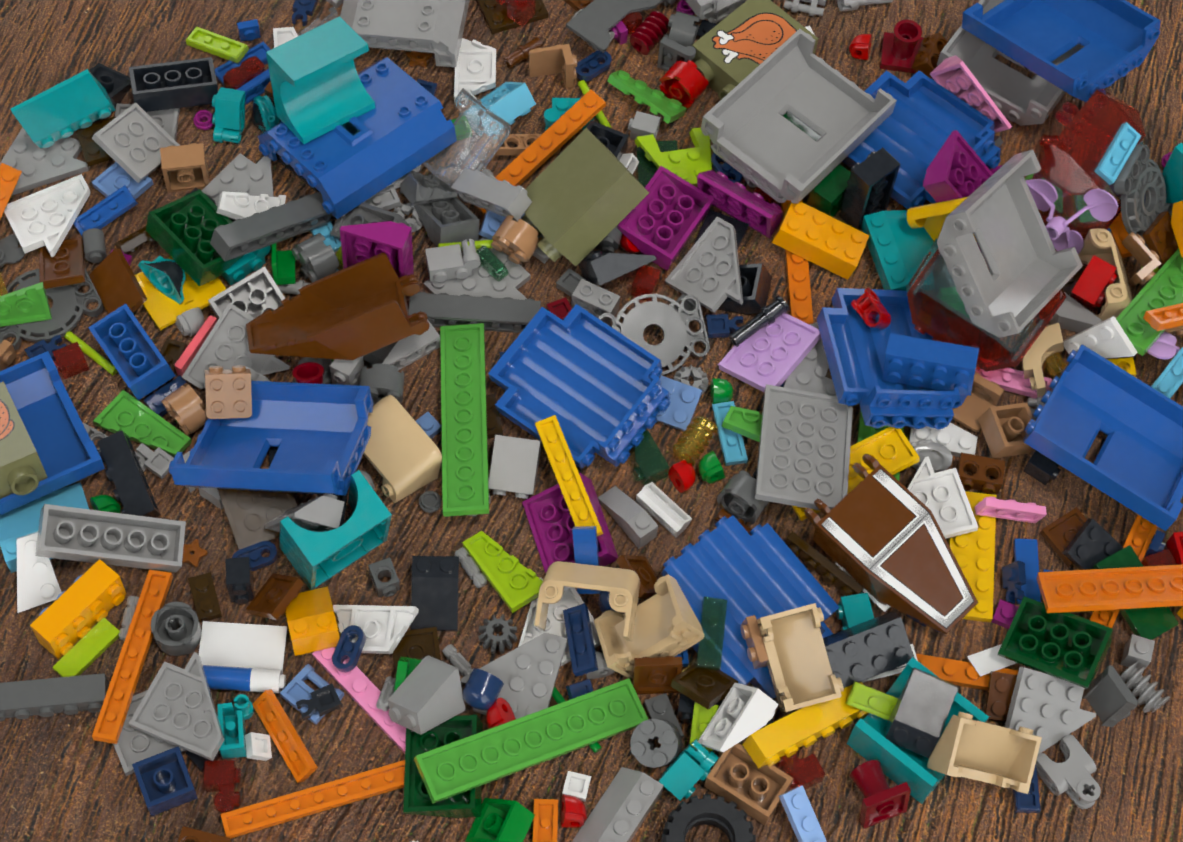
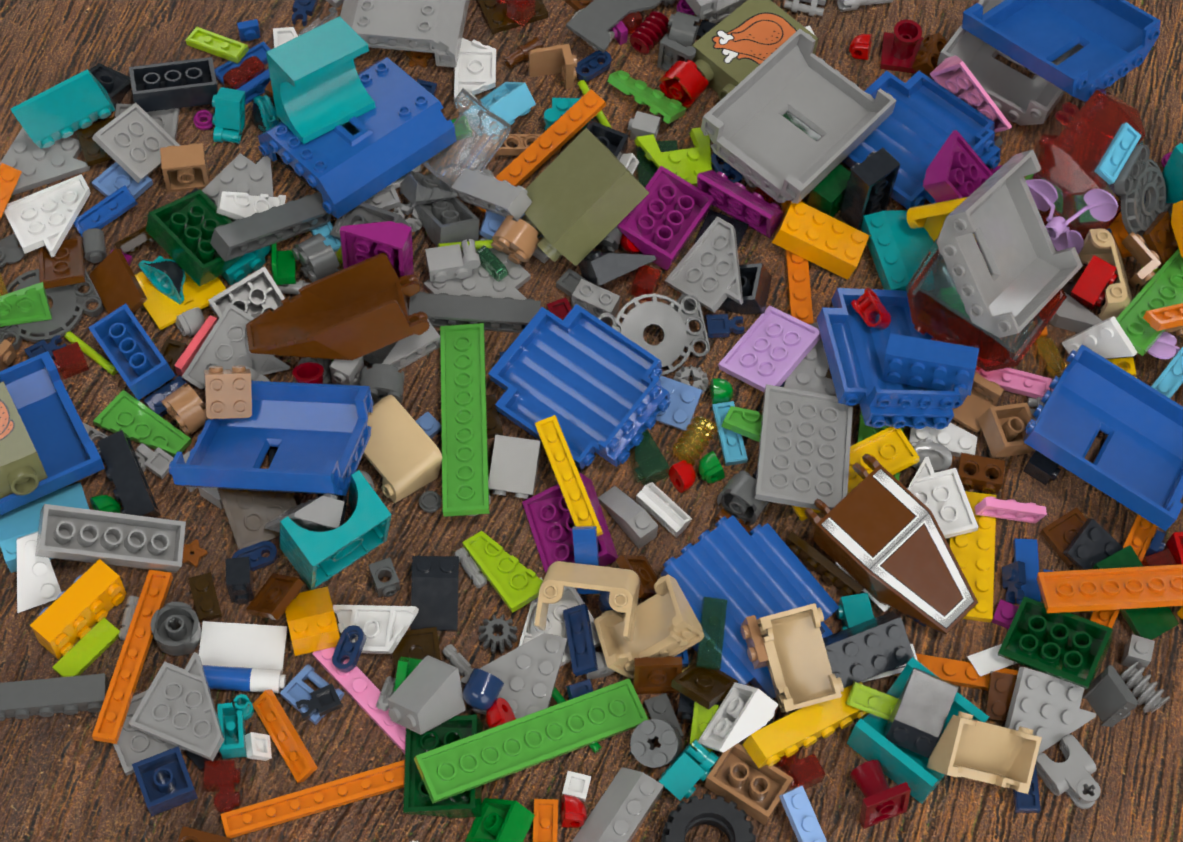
black pin [729,296,789,347] -> none
tan arch [1023,323,1064,397] -> none

